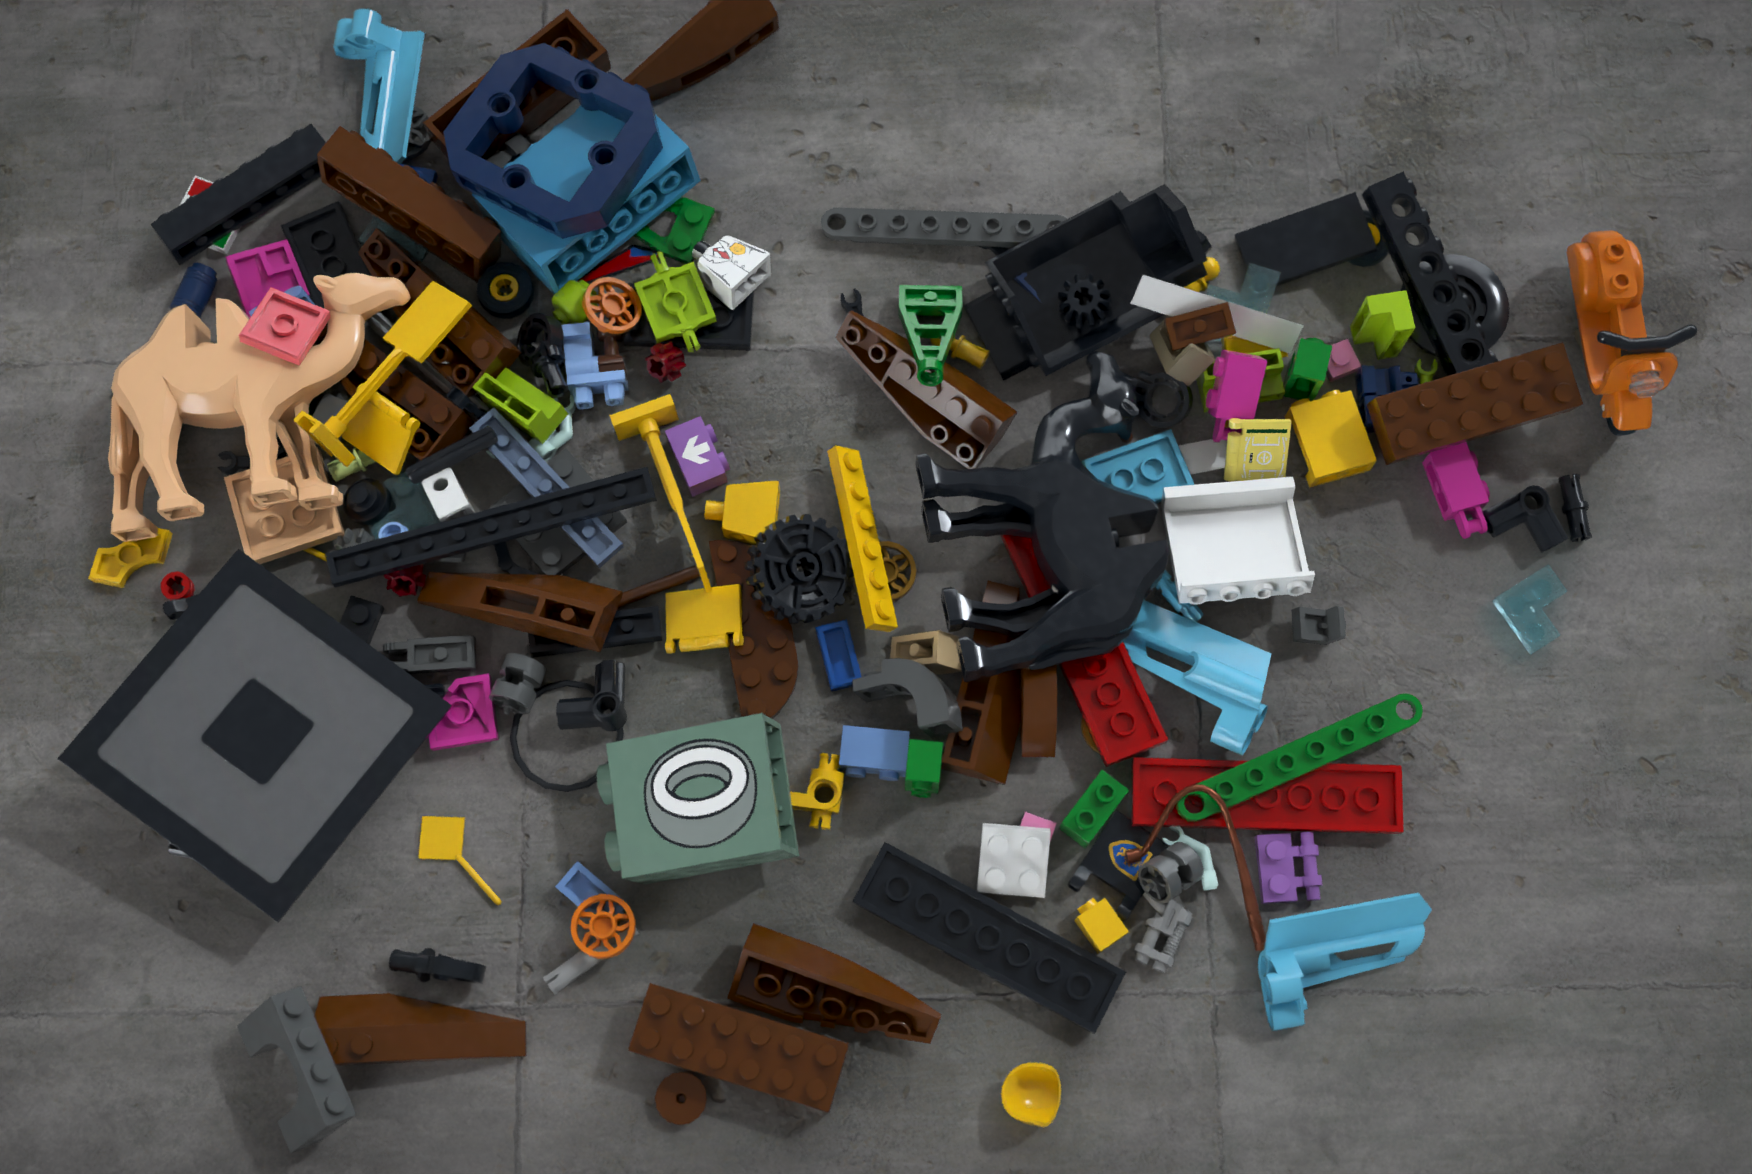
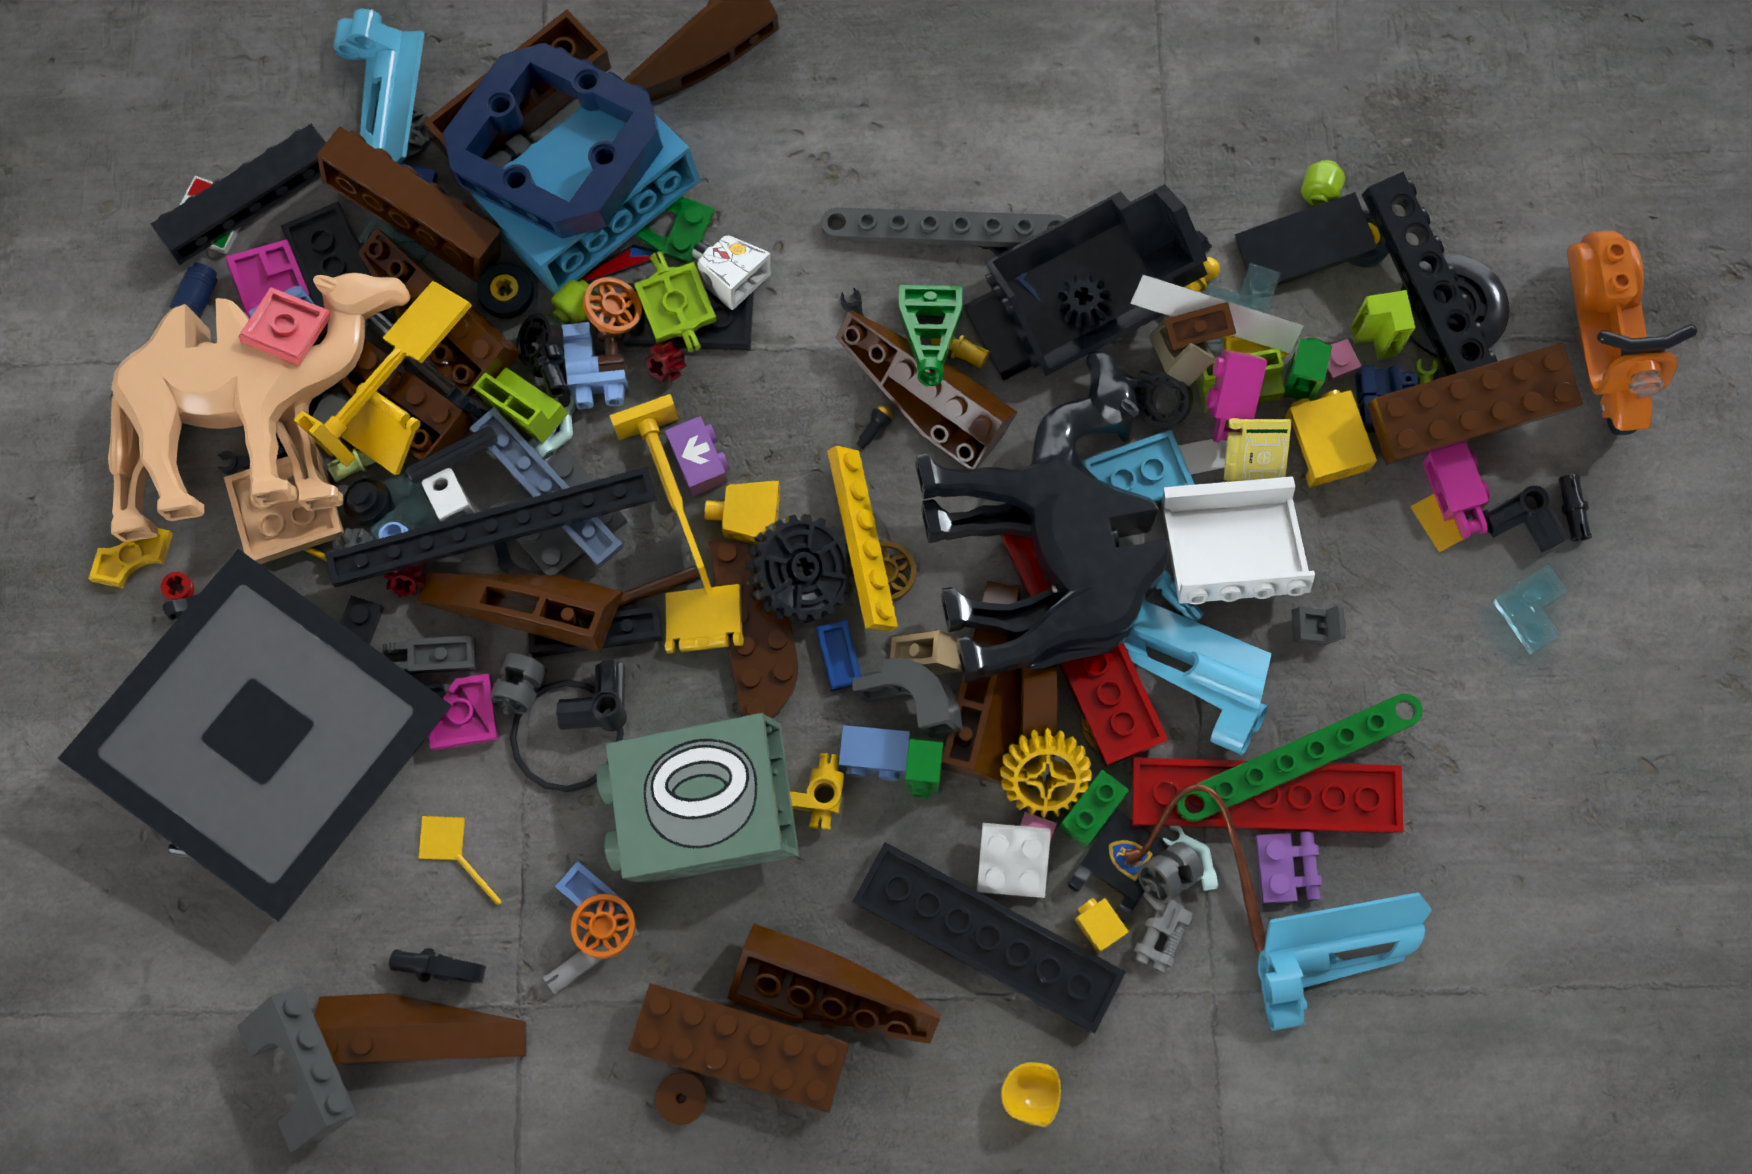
none -> black piece [856,405,893,449]
none -> yellow gear [1000,728,1092,819]
none -> lime head [1301,160,1346,206]
none -> yellow sticker [1410,494,1464,553]

